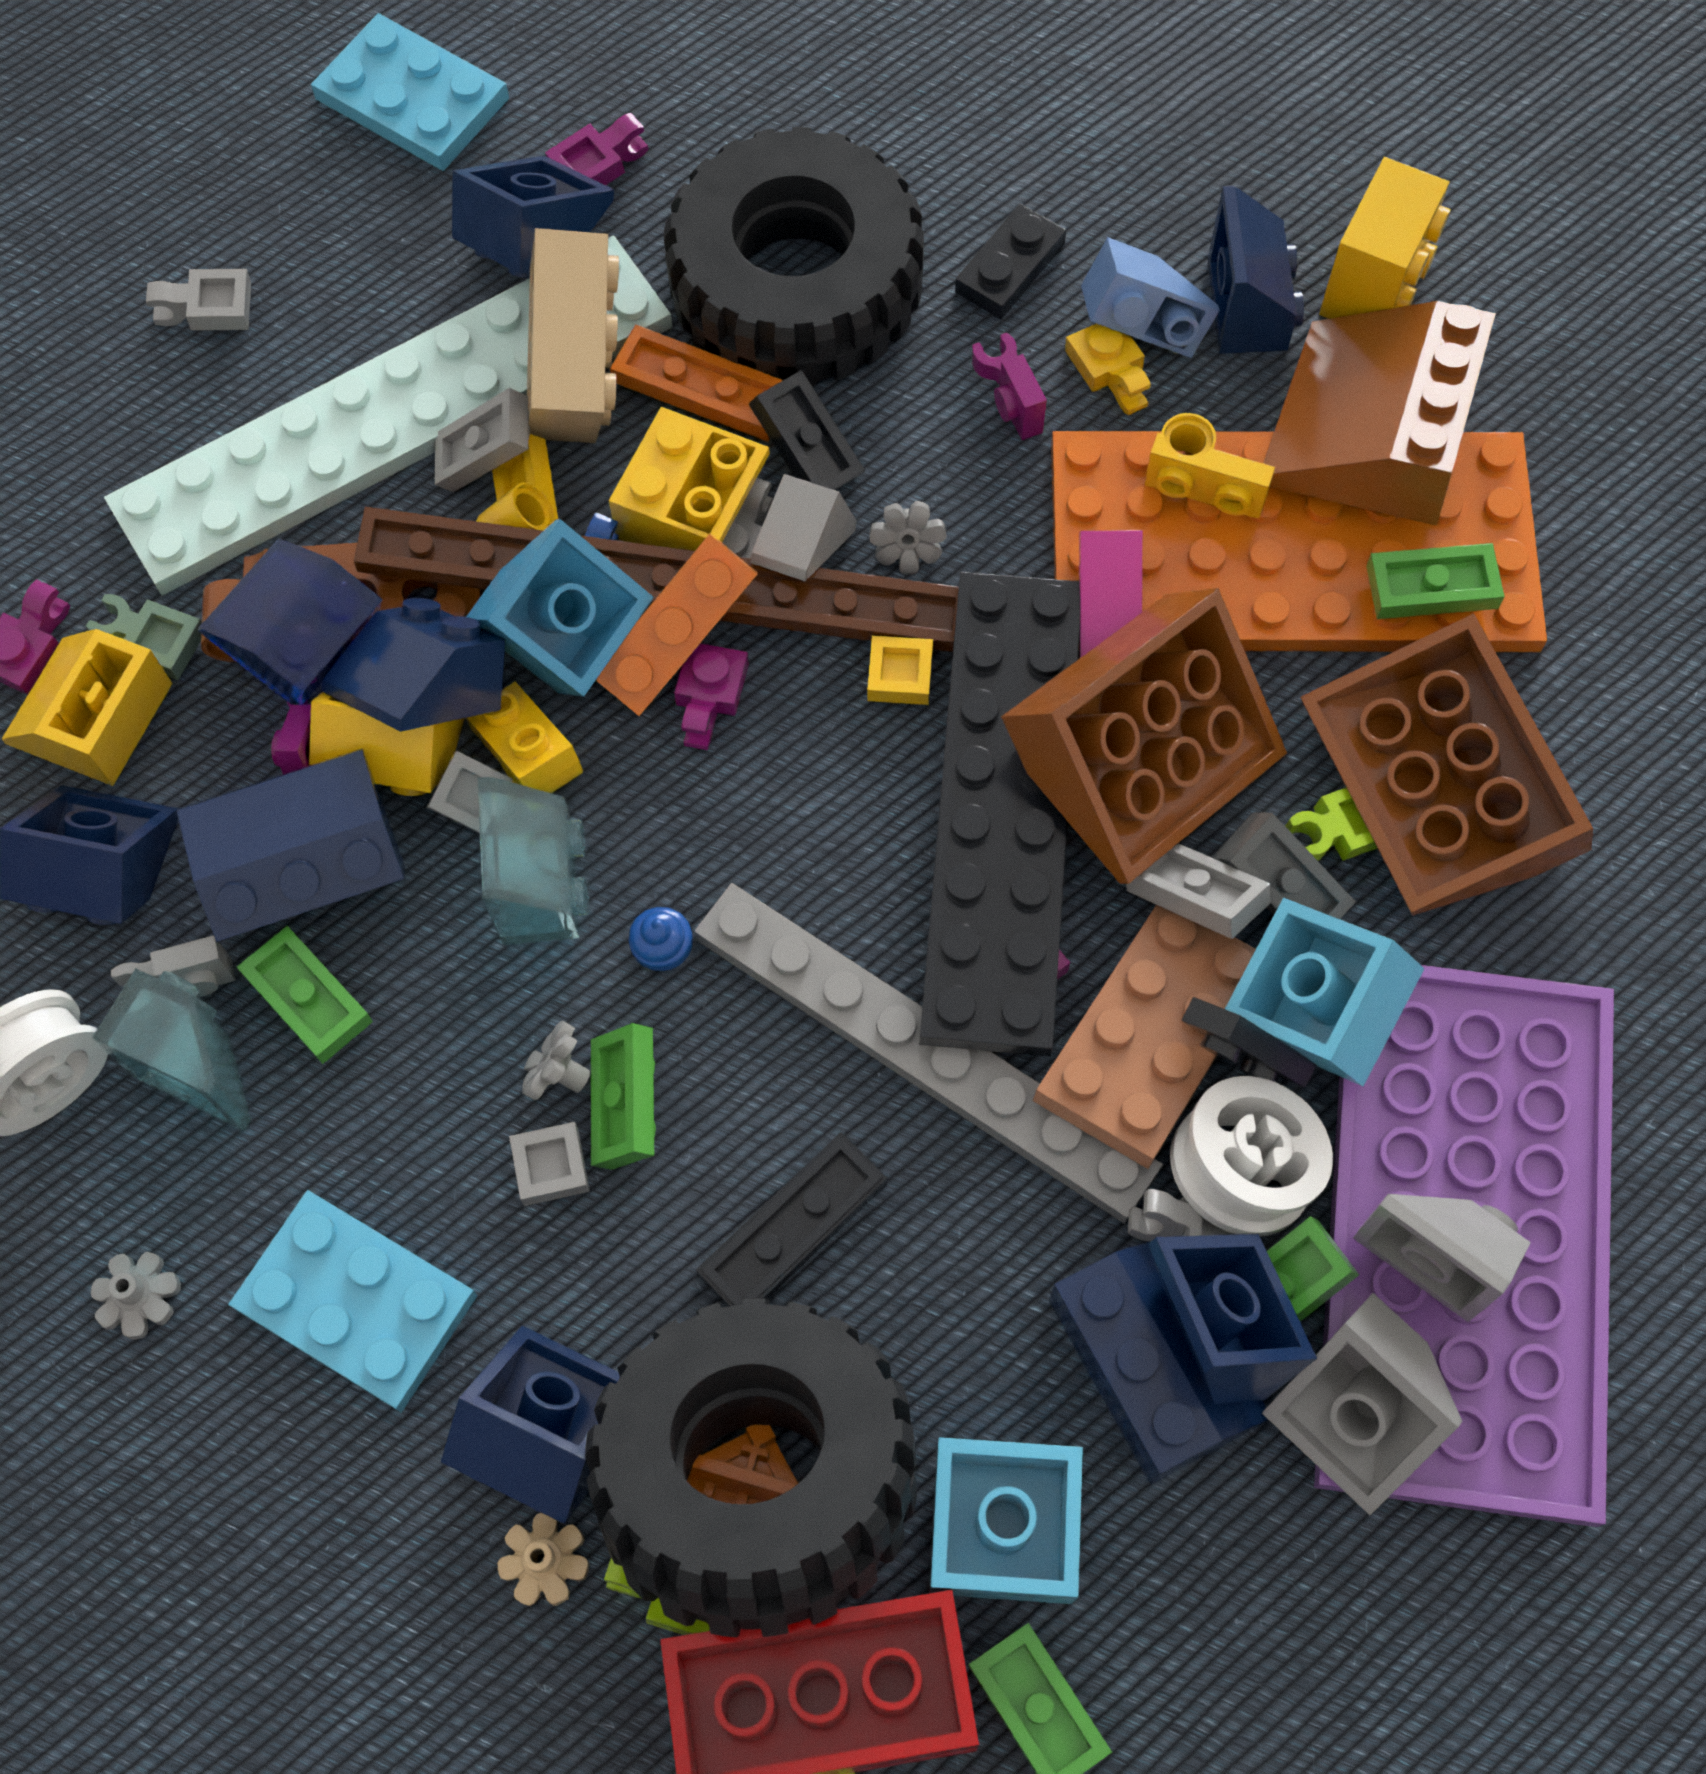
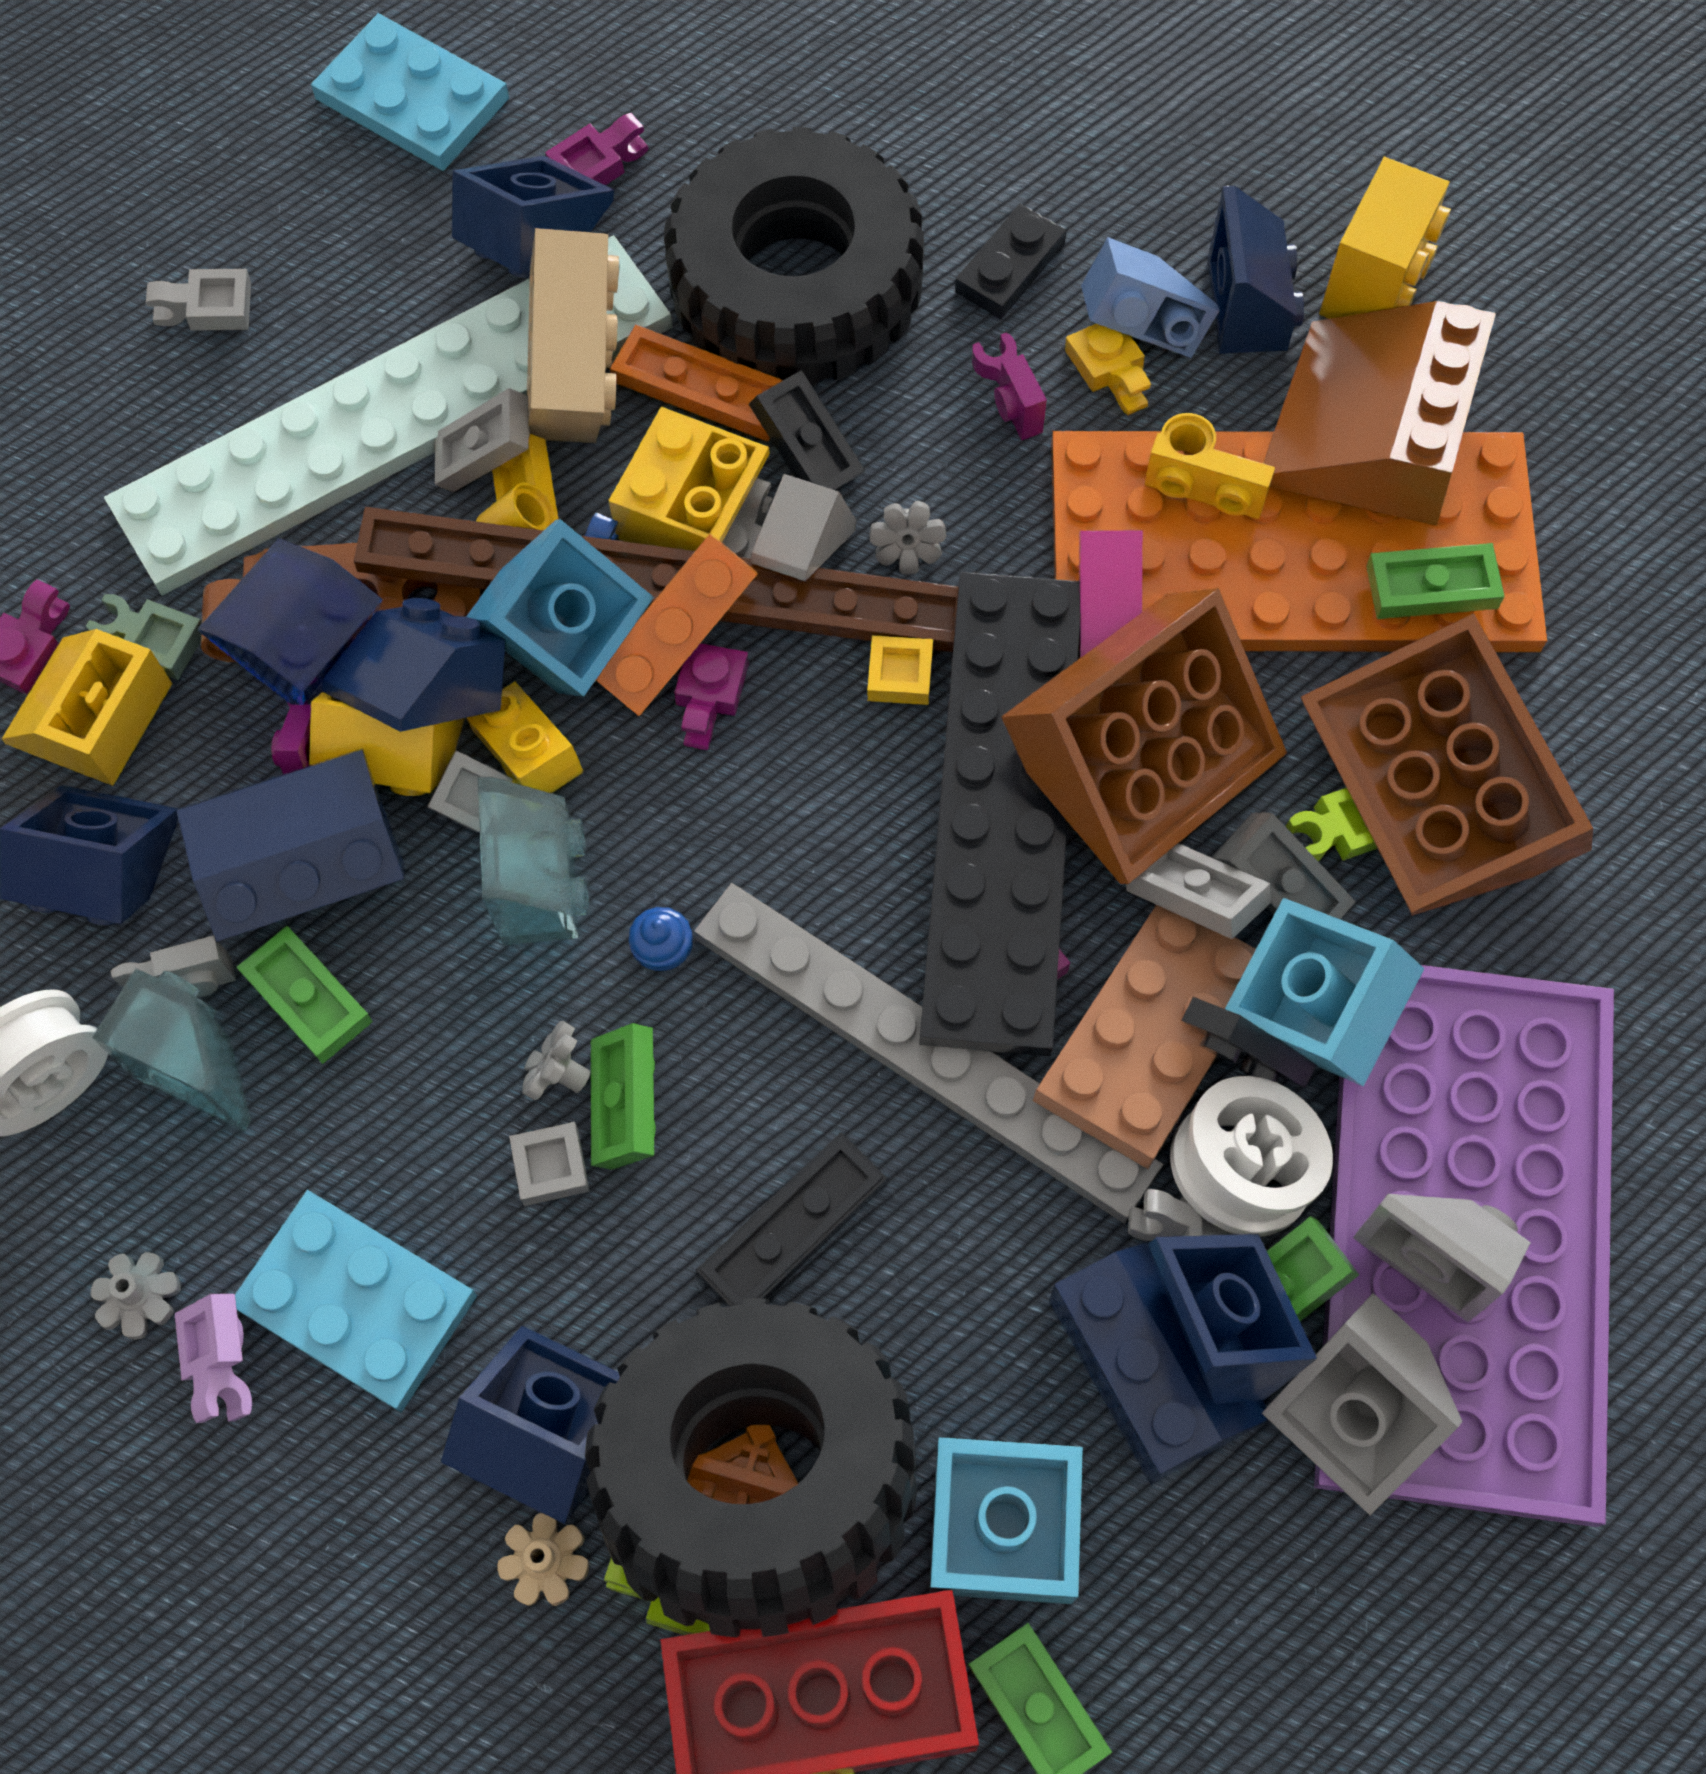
none -> lavender plate [175,1294,252,1423]

